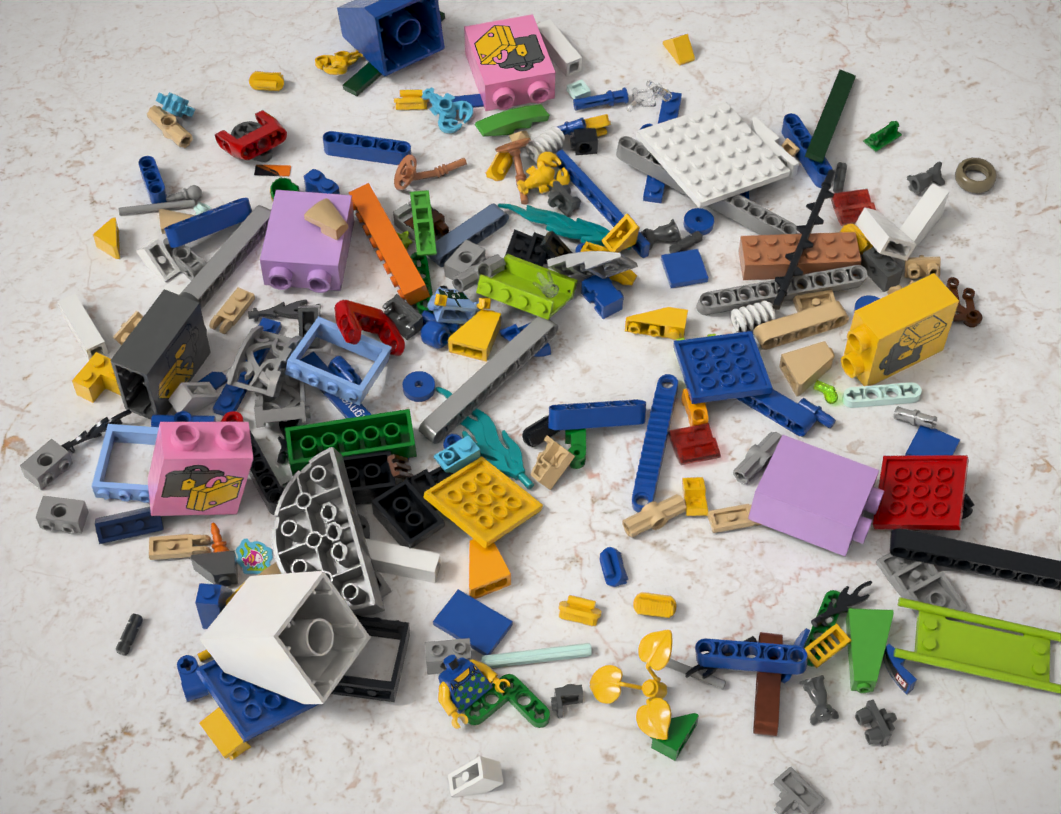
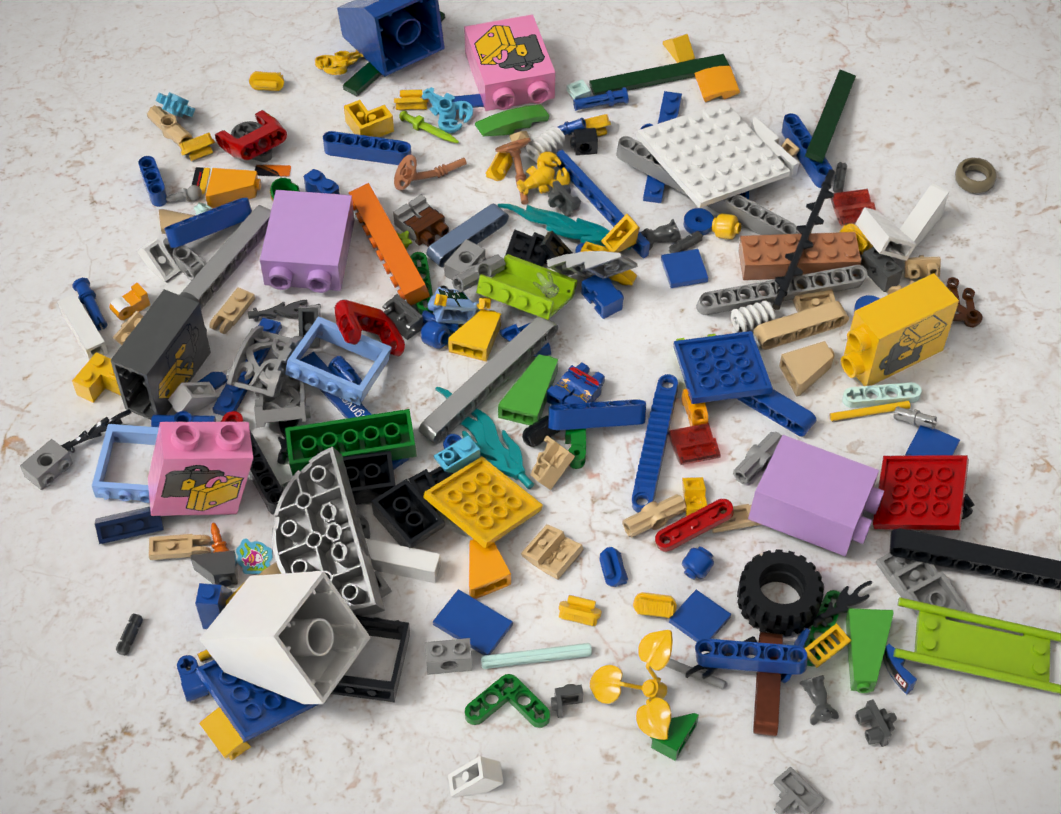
light grey brick [36,496,89,534] -> none
yellow slope [93,217,120,259] -> none
light grey piece [118,199,195,215] -> none
tan slope [304,198,348,240] -> none
reddish brown tile [387,454,413,480] -> none
blue piece [402,371,435,402] -> none
bright green slope [410,190,437,257] -> none
torso [438,655,510,729] -> none
white brick [537,19,582,77] -> none
yellow slope [625,307,688,340] -> none
clear piece [626,80,672,112] -> none
blue axle [798,398,836,428] -> none
clear neon green arm [813,380,838,404] -> none
green hinge [863,121,902,152] -> none
dark grey animal [907,162,945,193] -> none
none -> blue pin [72,277,108,331]
none -> light orange leg [109,283,150,320]
none -> yellow piece [179,133,215,161]
none -> sticker [191,167,210,194]
none -> light orange slope [206,168,261,208]
none -> yellow brick [344,100,394,137]
none -> lime sword [399,111,459,143]
none -> bright green slope [498,354,558,426]
none -> tan slope [521,524,584,579]
none -> blue hips [547,362,605,405]
none -> dark green tile [589,54,730,96]
none -> red plate [655,499,734,552]
none -> blue tile [669,589,731,642]
none -> blue head [682,546,714,580]
none -> light orange slope [694,66,740,102]
none -> yellow head [712,213,741,240]
none -> black tyre [737,549,824,637]
none -> yellow piece [829,401,910,421]

